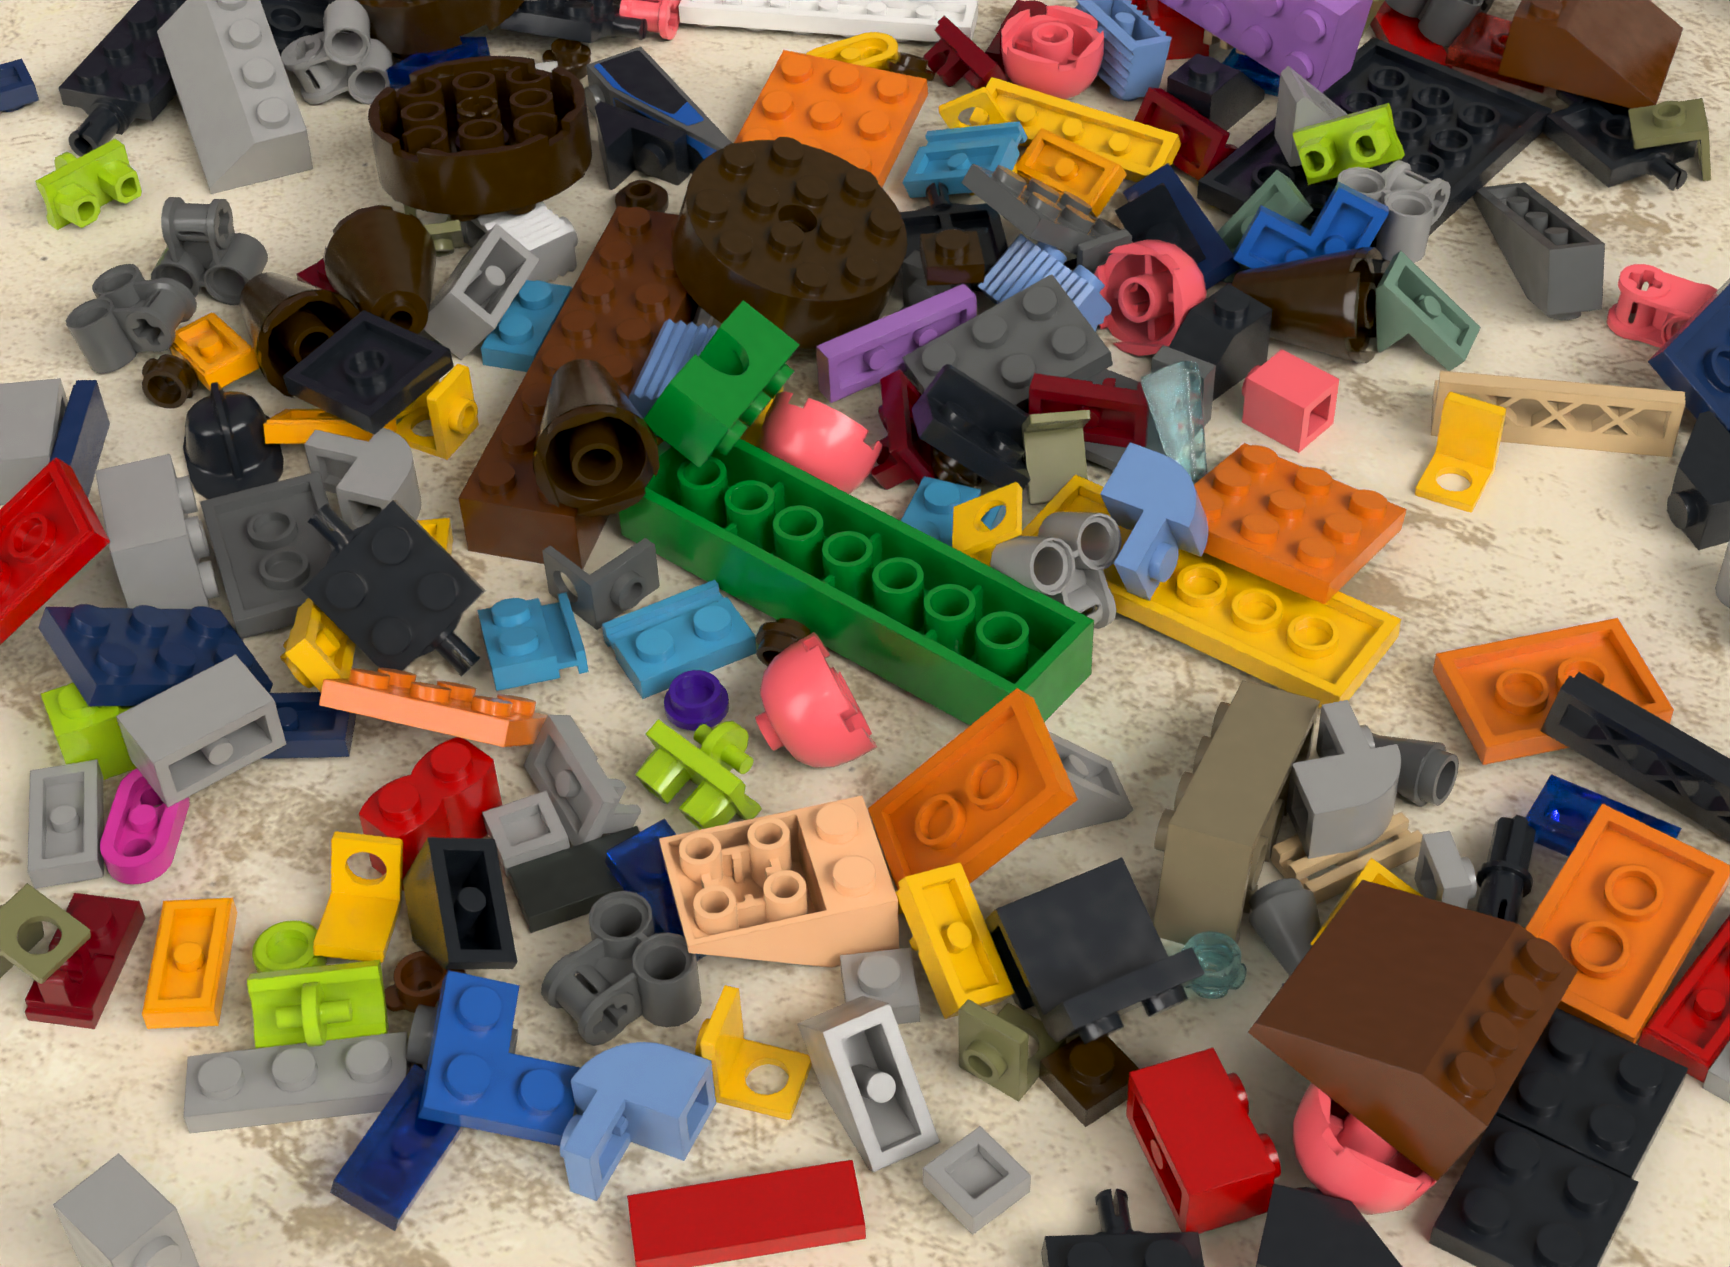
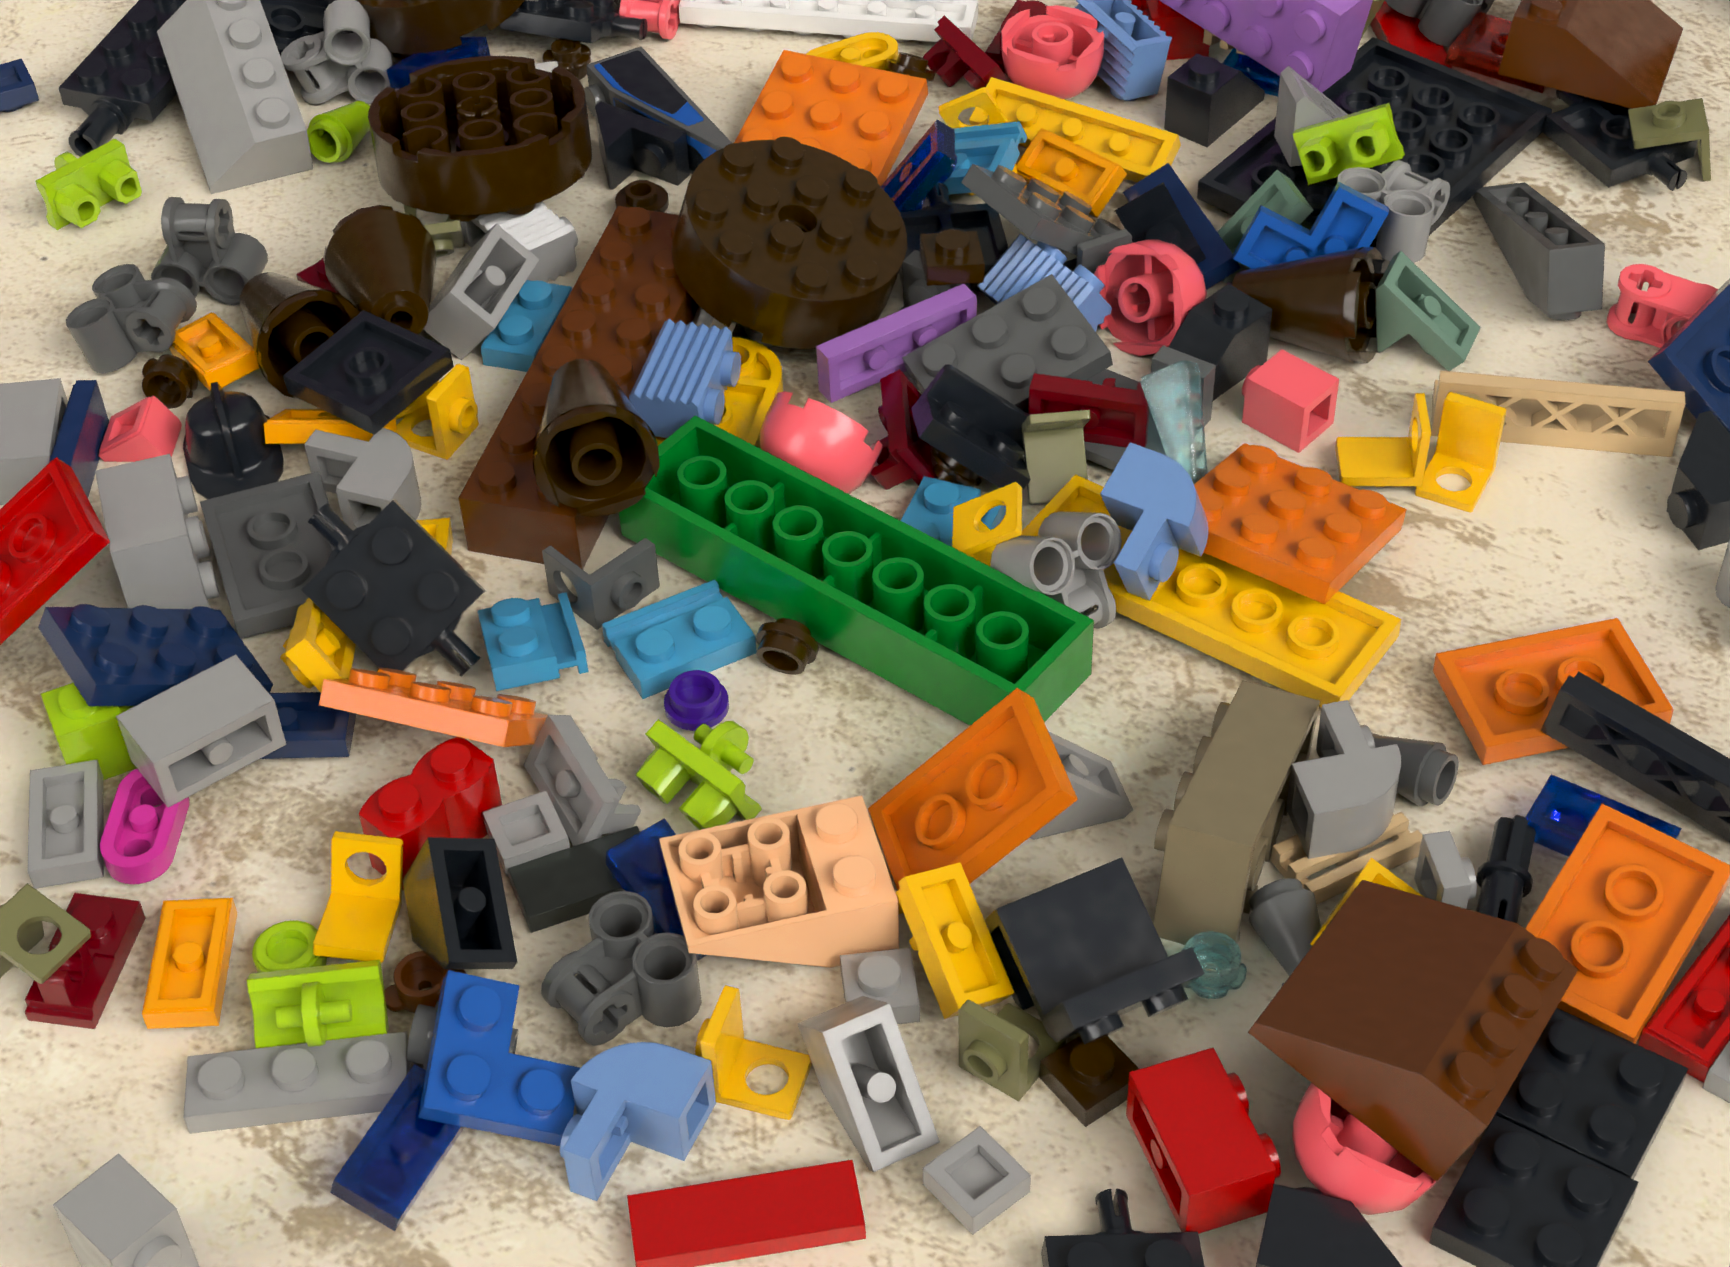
green arch [644,300,800,468] -> none
coral cylinder [755,633,877,768] -> none
dark red plate [1134,87,1238,181] -> none
none -> coral slope [98,395,182,462]
none -> lime cone [307,101,370,163]
none -> clear blue plate [881,120,957,212]
none -> yellow bracket [1335,393,1431,487]

